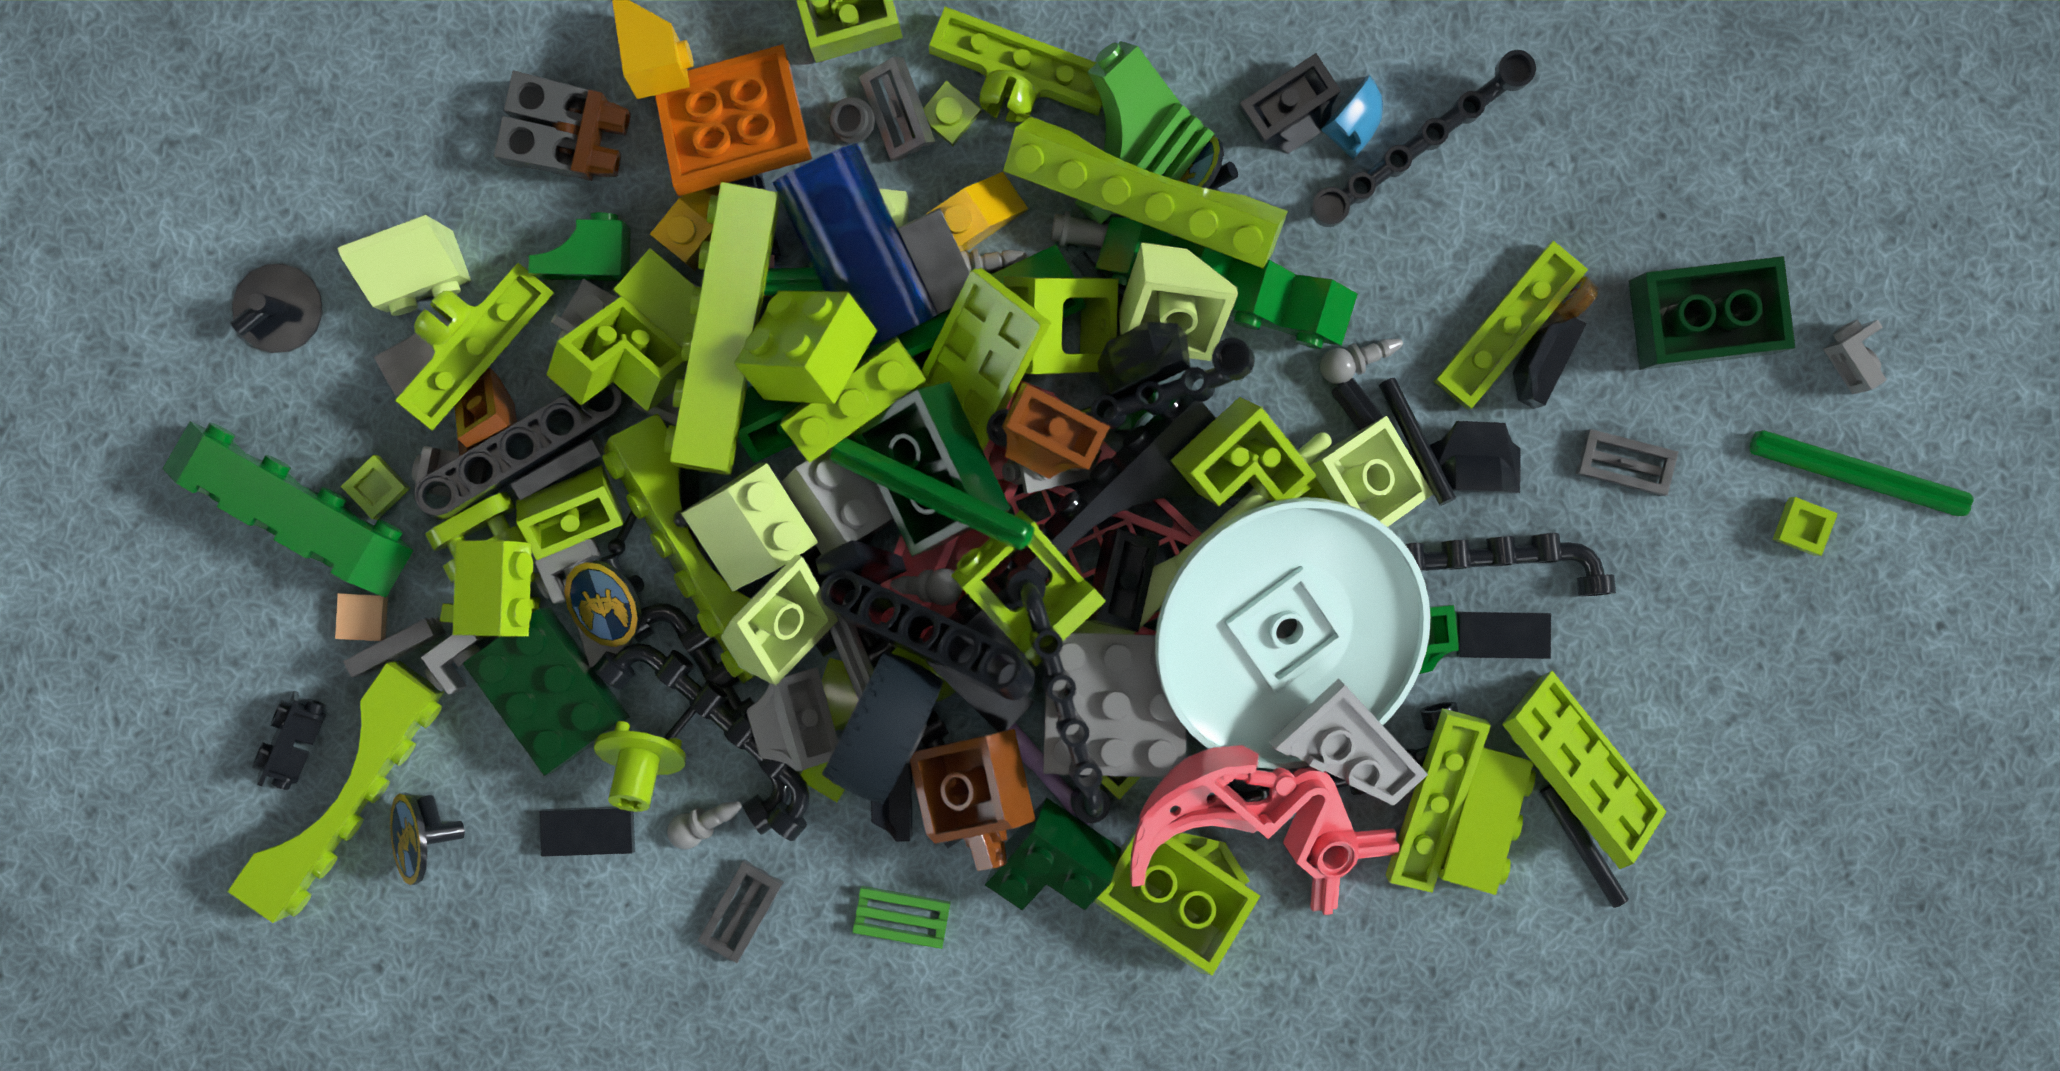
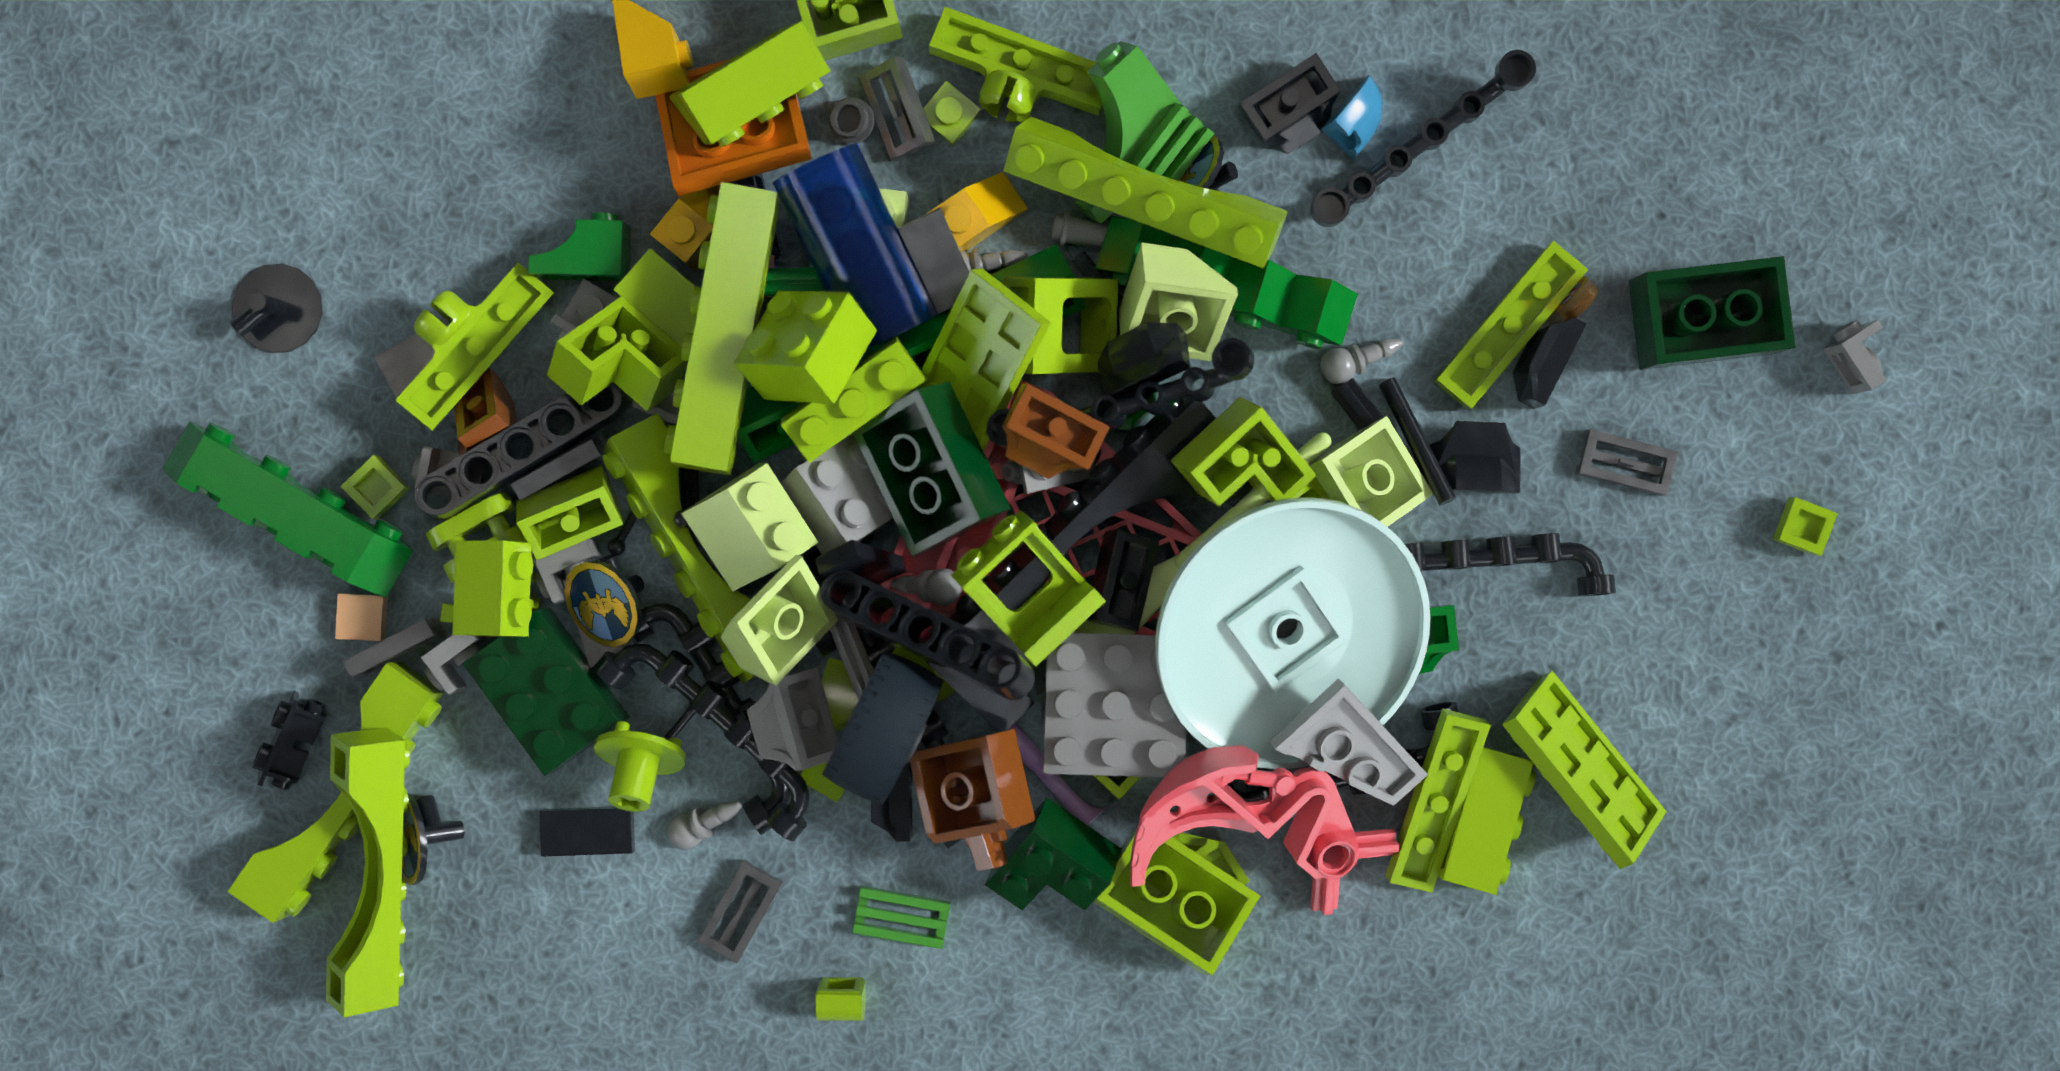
yellowish green slope [337,215,471,316] -> none
dark grey hips [494,70,631,181] -> none
green axle [830,438,1034,550] -> none
black bar [1005,566,1110,823] -> none
black tile [1457,612,1551,659] -> none
black bar [1540,784,1629,908] -> none
green axle [1749,430,1974,517] -> none
none -> lime arch [326,728,410,1018]
none -> lime slope [669,21,831,148]
none -> lime brick [816,977,866,1021]

